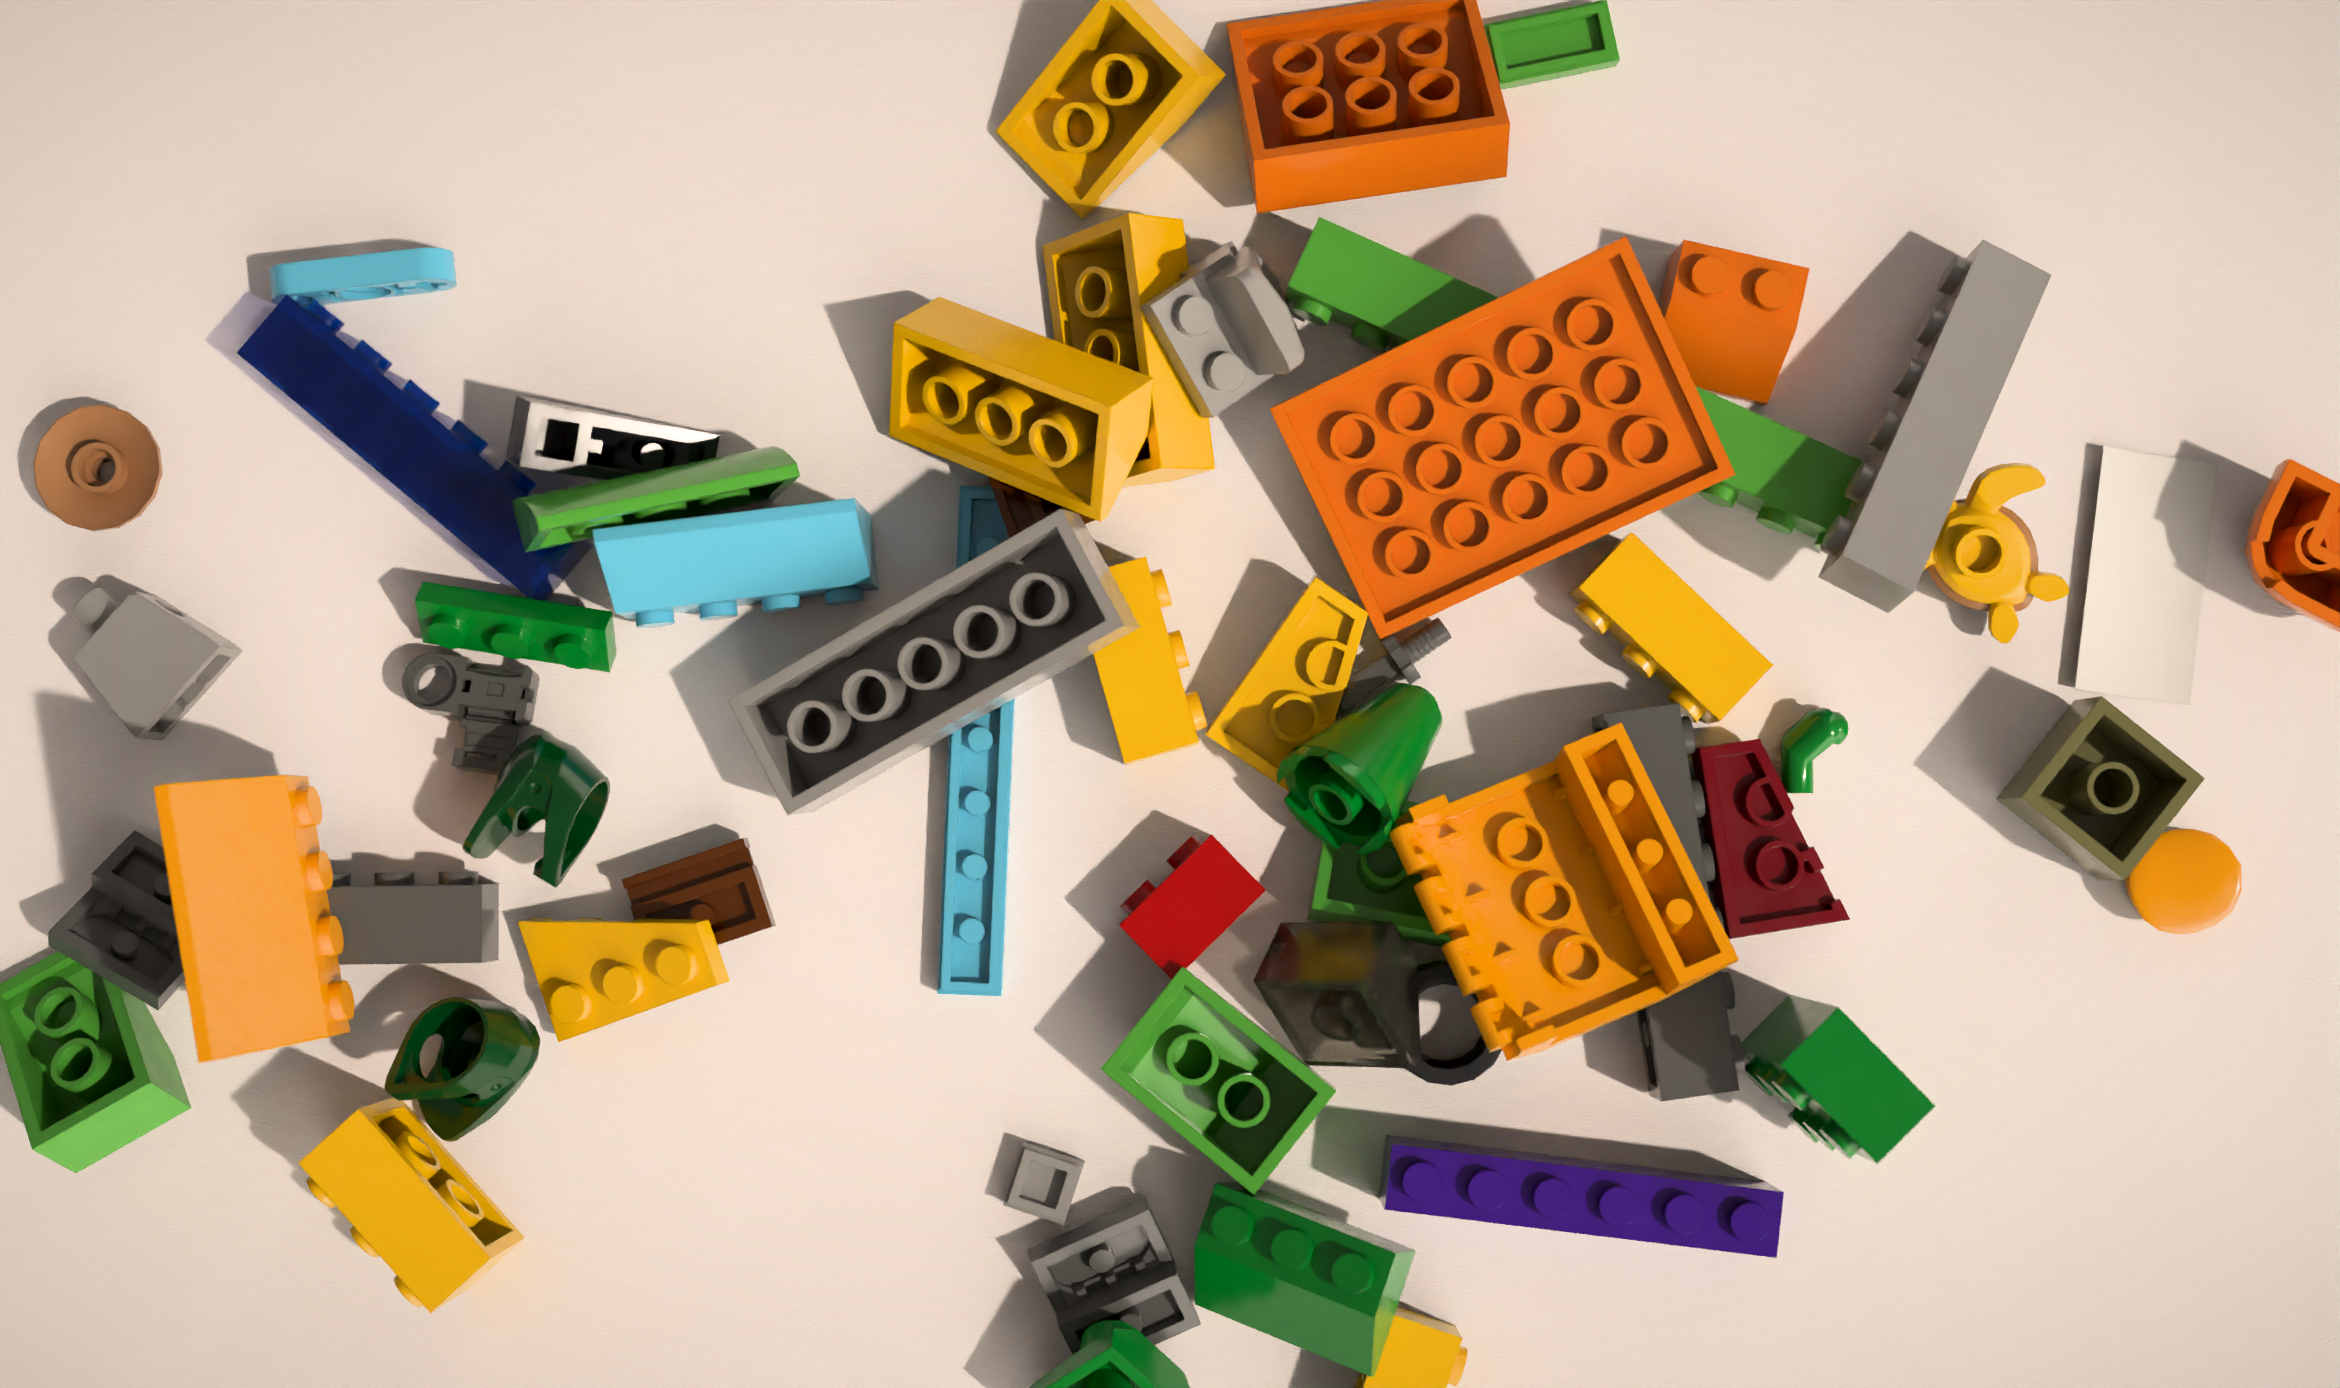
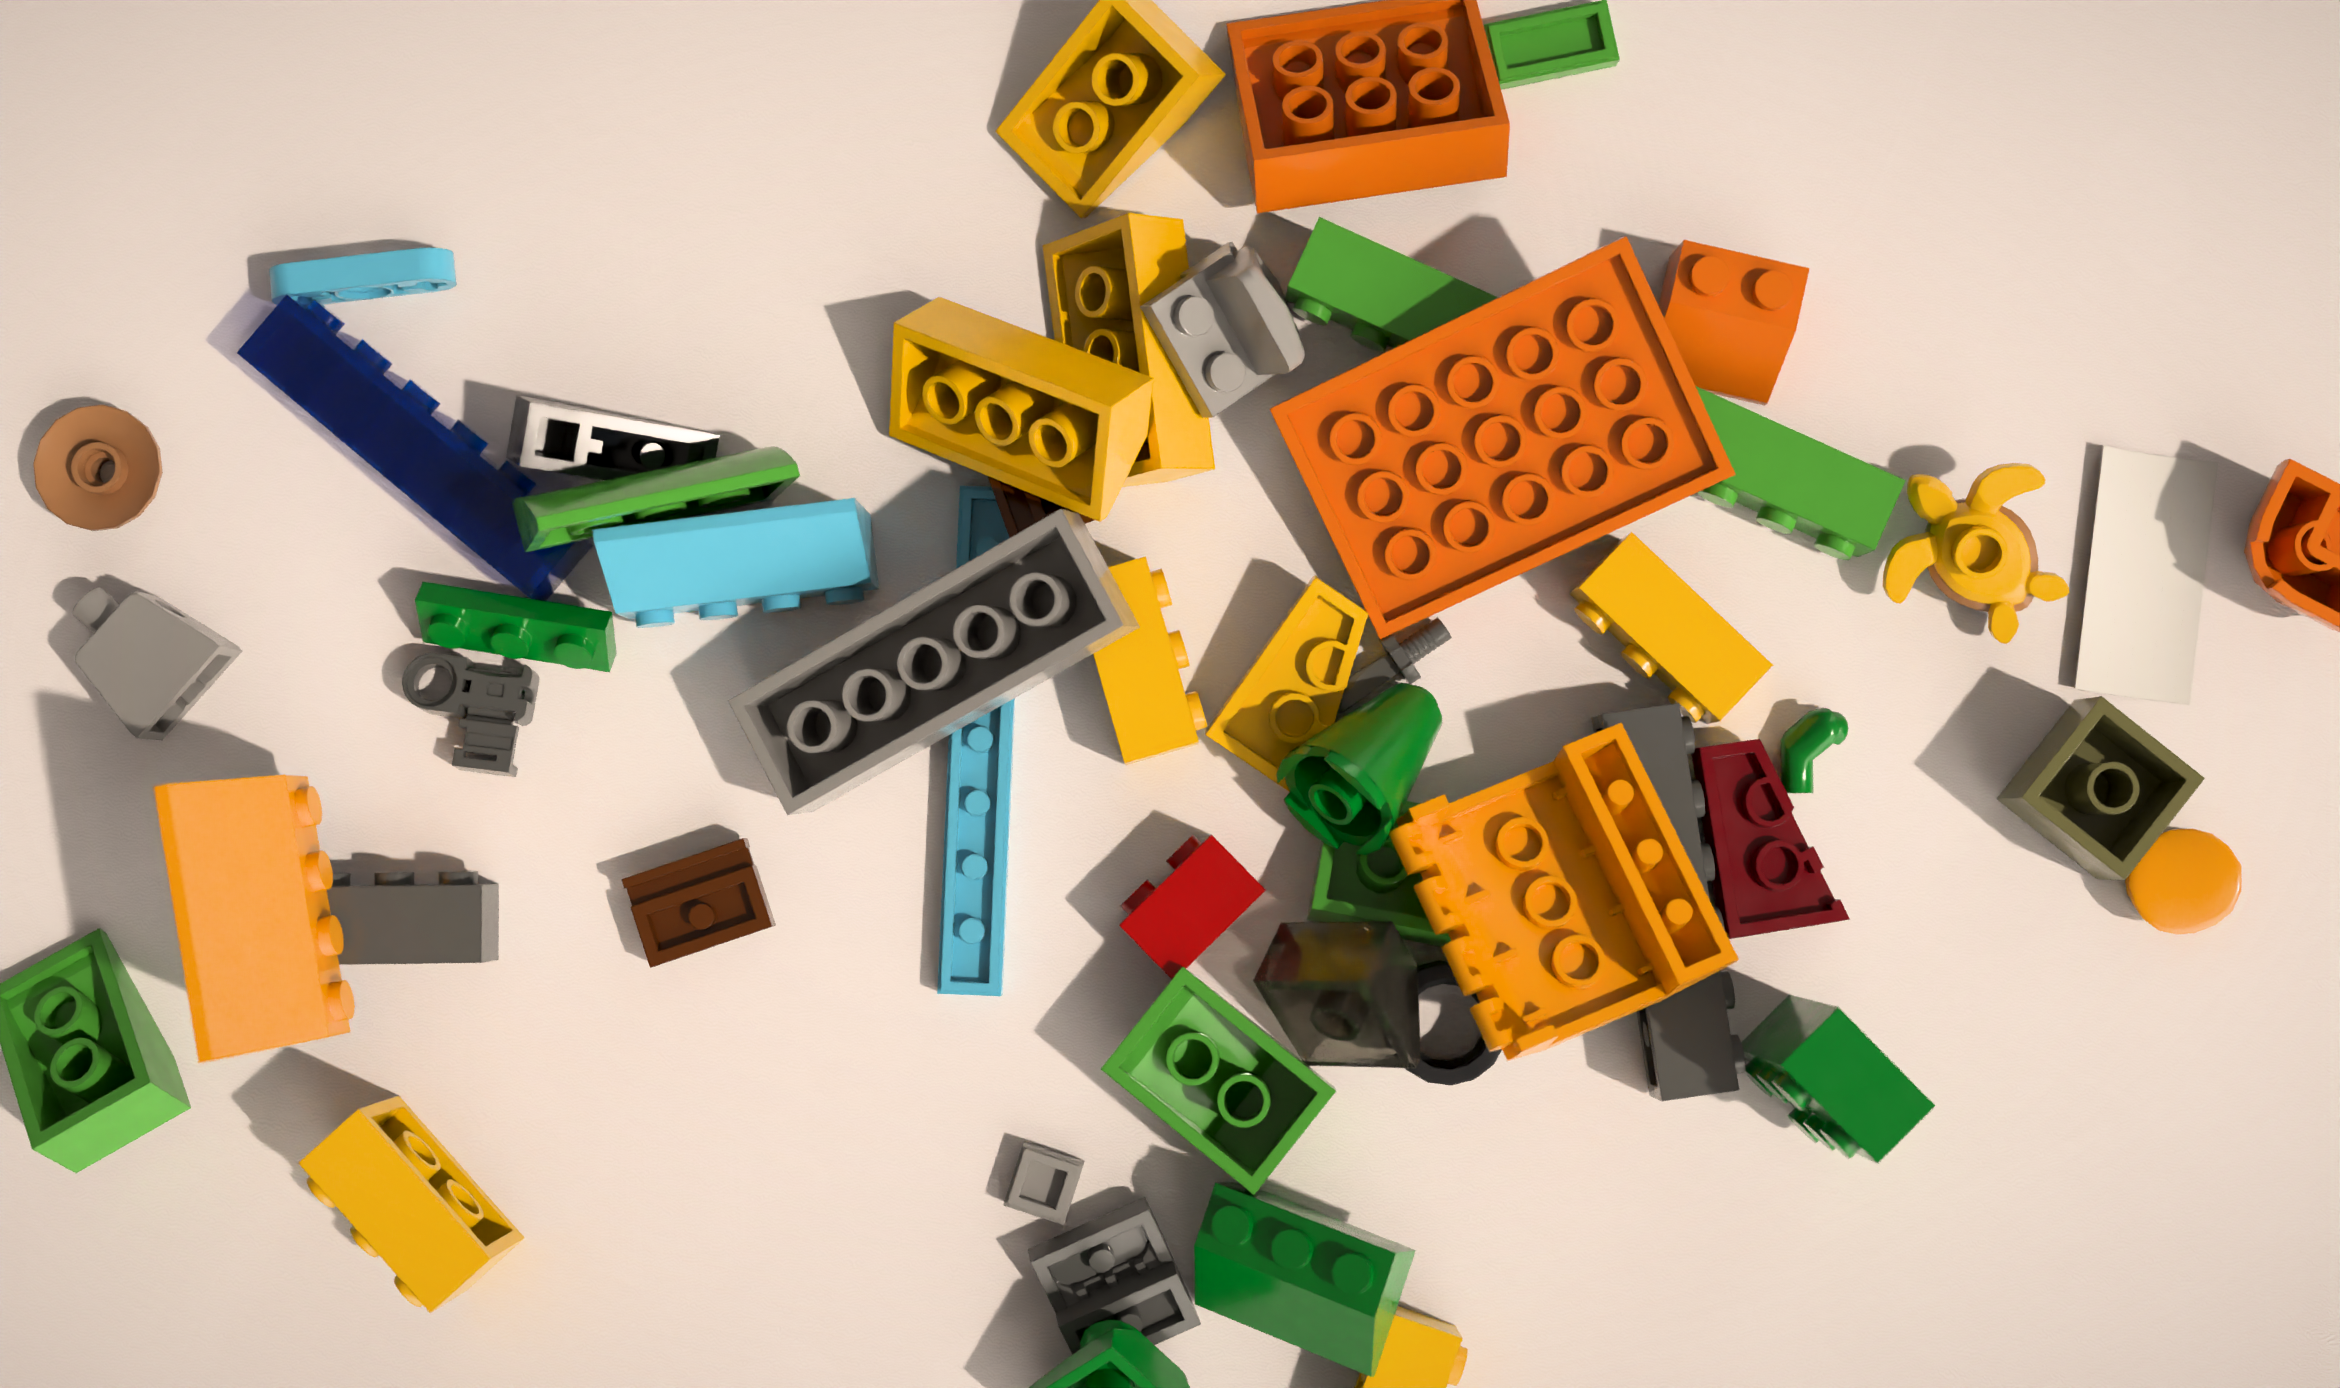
dark grey slope [48,830,185,1010] -> none
dark green helmet [384,997,540,1142] -> none
dark green helmet [463,731,610,887] -> none
yellow wing [517,918,730,1042] -> none
dark purple brick [1379,1135,1784,1258] -> none
light grey brick [1818,240,2052,613] -> none

